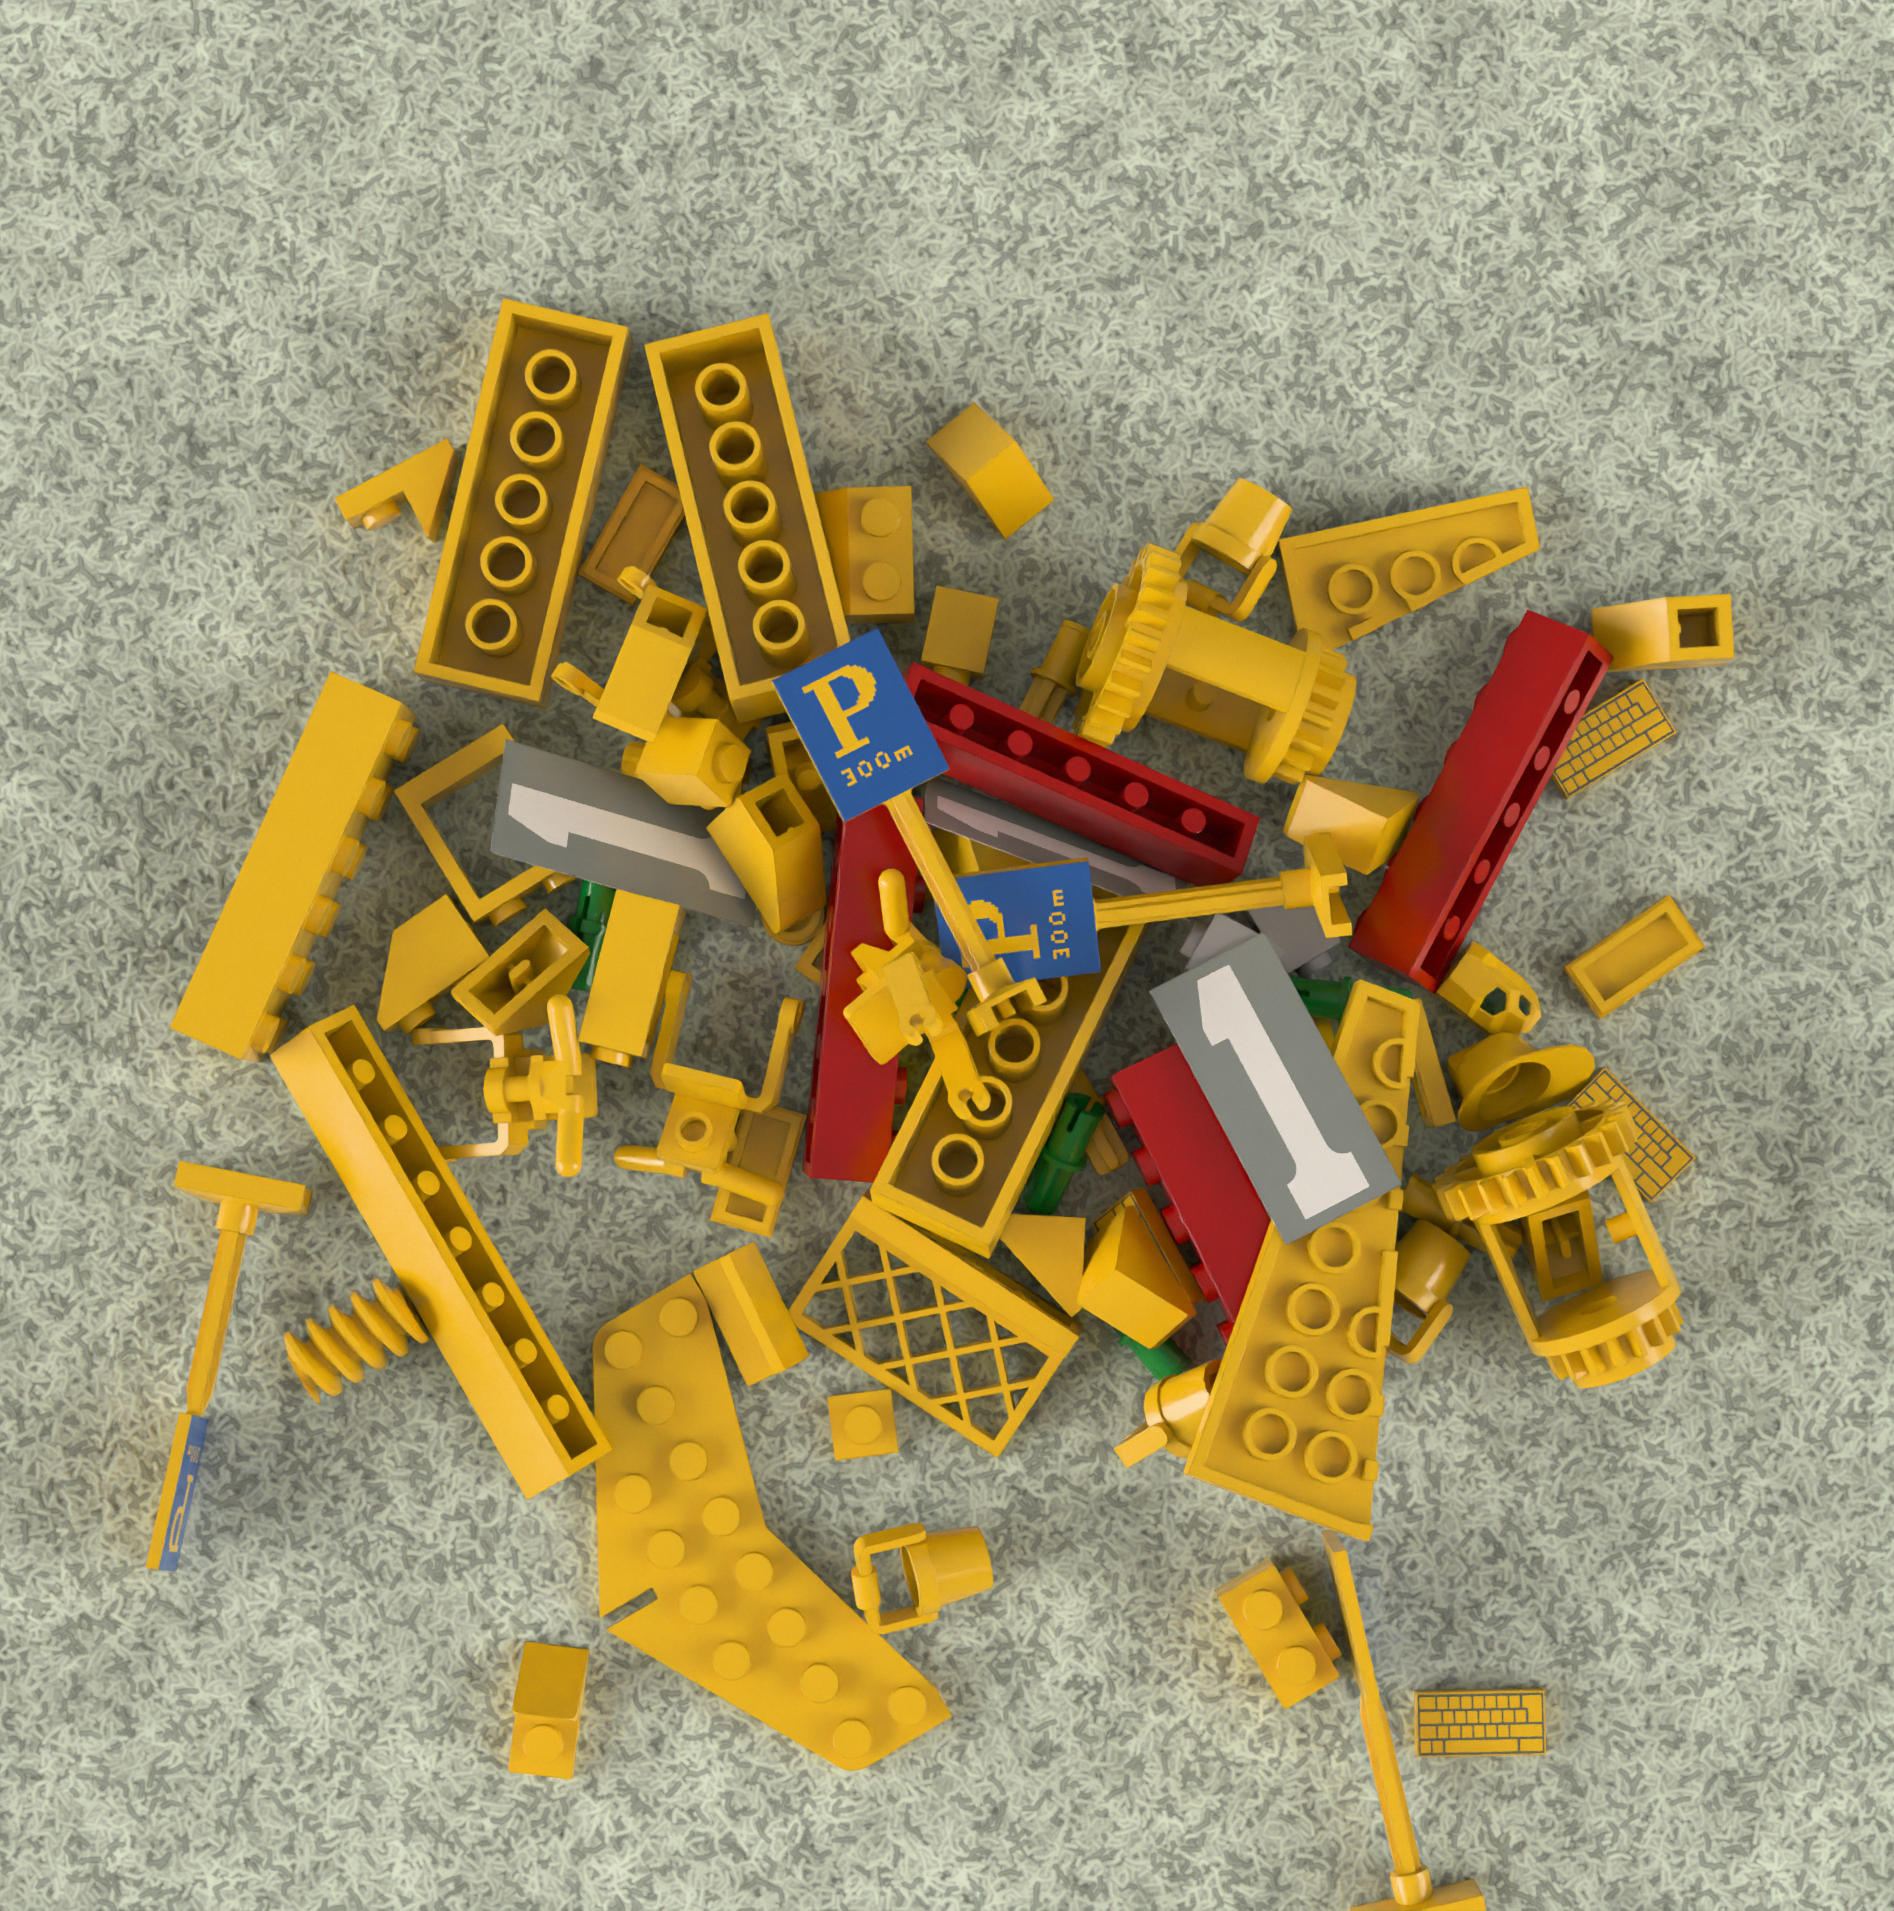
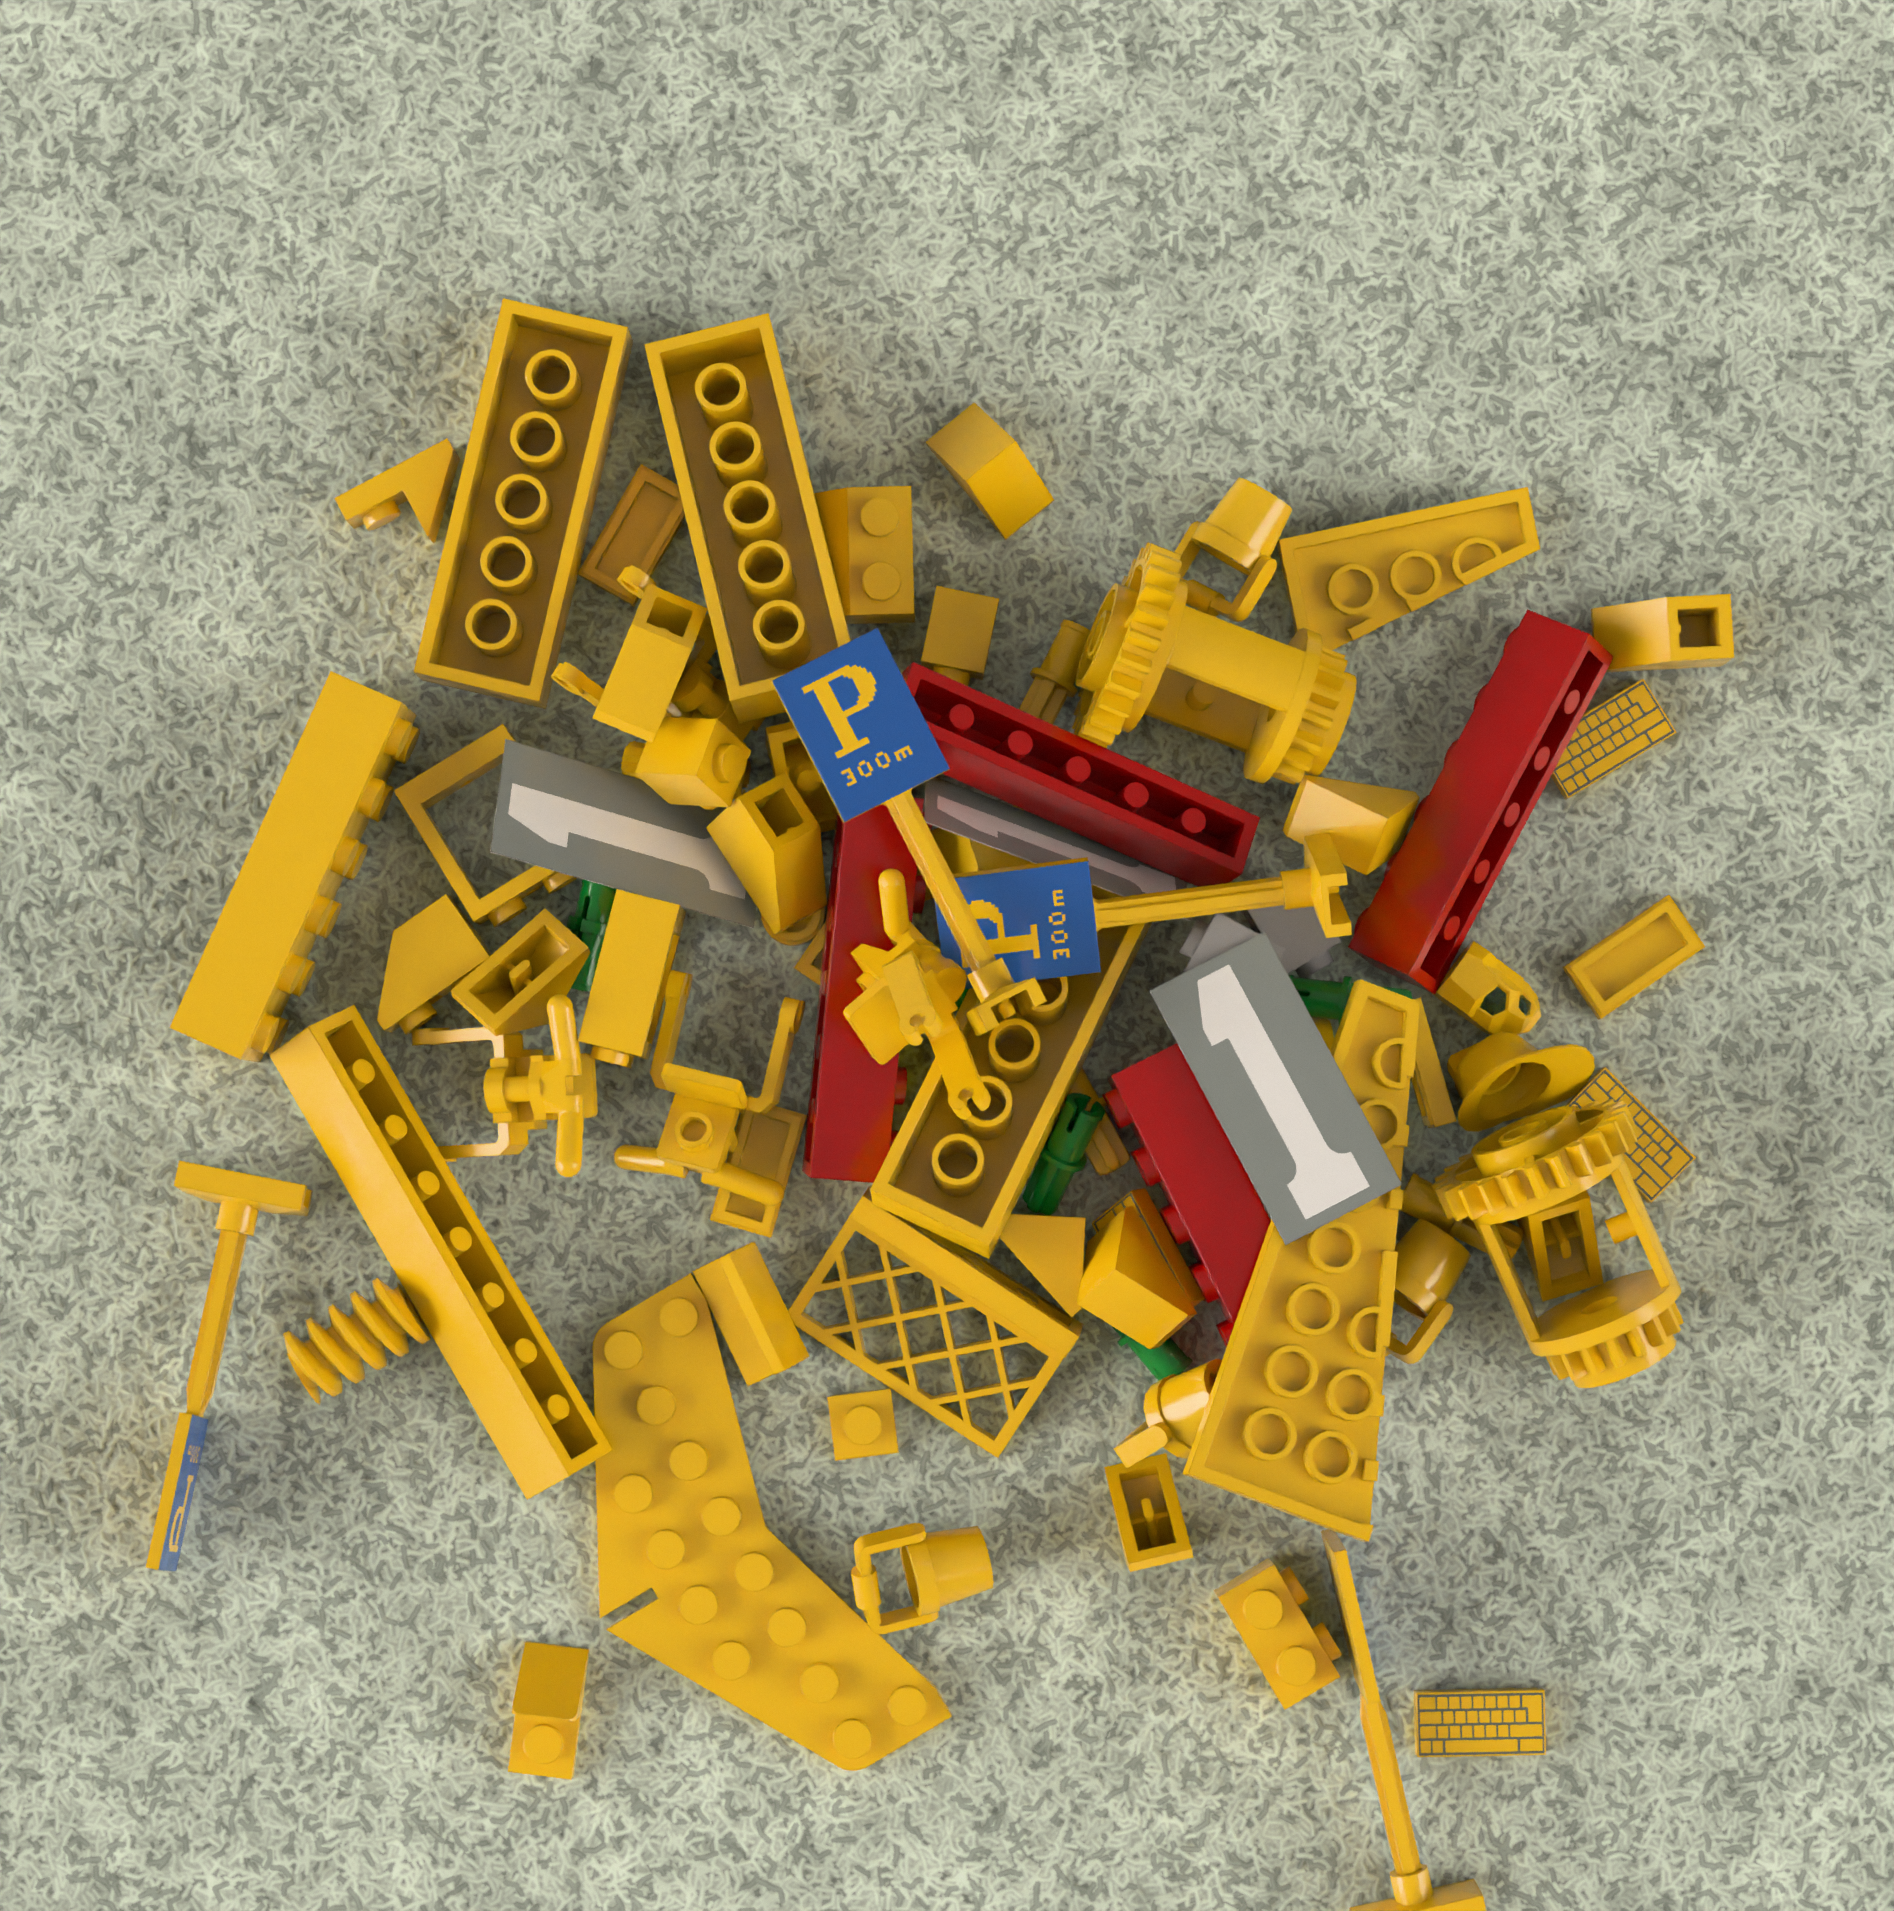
none -> yellow slope [1104,1453,1193,1572]

